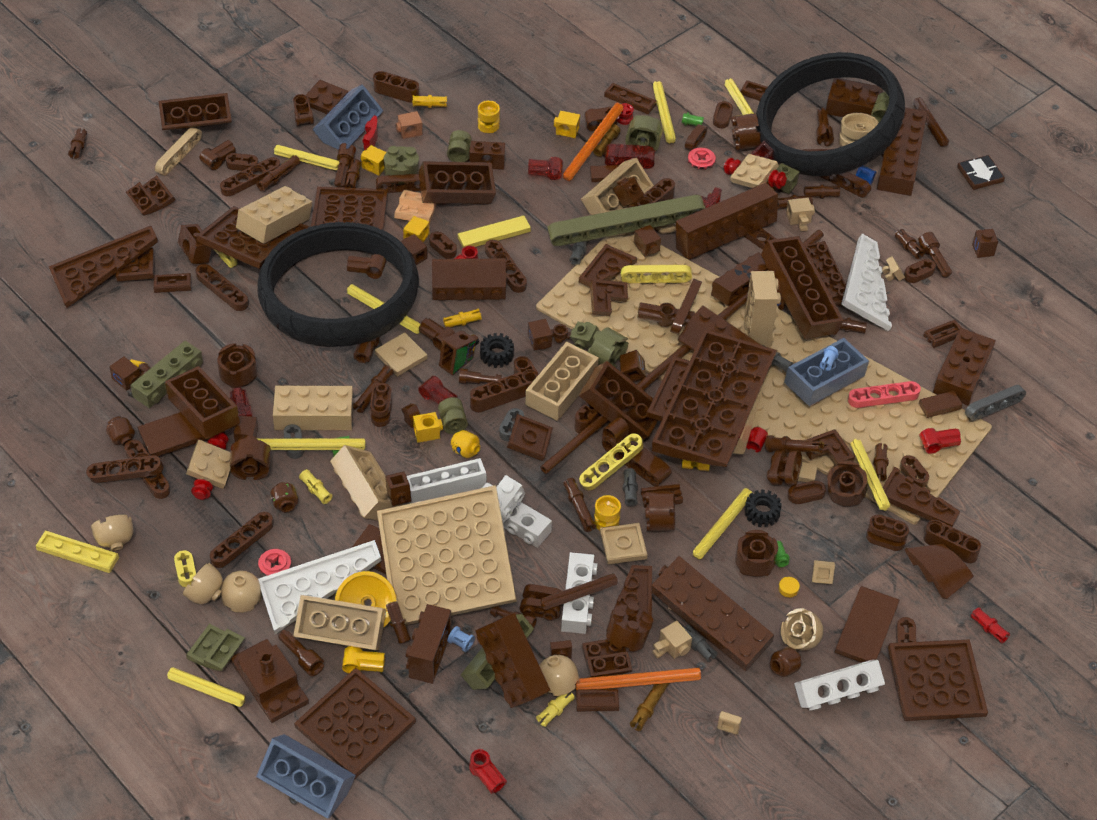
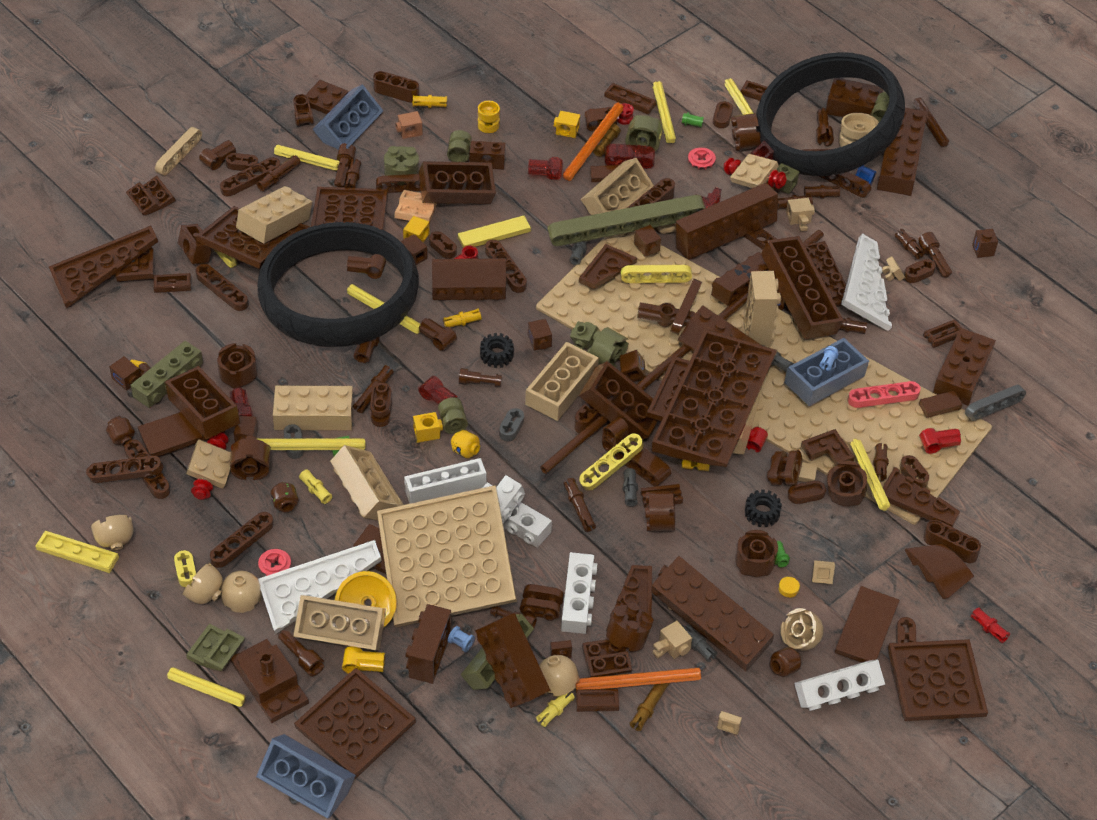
reddish brown pin [68,128,87,159] -> none
reddish brown slope [158,93,232,131] -> none
yellow brick [361,145,386,176] -> none
red slope [362,115,378,150] -> none
tan plate [375,333,427,377] -> none
reddish brown brick [385,471,411,506] -> none
reddish brown axle [386,601,411,643] -> none
reddish brown piece [401,403,421,428] -> none
reddish brown torso [439,330,479,376] -> none
red piece [469,749,507,794] -> none
reddish brown beam [470,356,539,413] -> none
reddish brown plate [507,414,553,461] -> none
reddish brown axle [540,573,618,610] -> none
reddish brown plate [551,324,571,343] -> none
reddish brown plate [590,279,628,316] -> none
yellow wheel [594,495,621,530] -> none
tan plate [600,523,647,564] -> none
reddish brown brick [612,176,644,206] -> none
reddish brown beam [685,124,708,151] -> none
light yellow axle [693,488,753,559] -> none
reddish brown pin [765,435,824,454] -> none
reddish brown brick [866,515,909,551] -> none
tile [957,155,1005,190] -> none

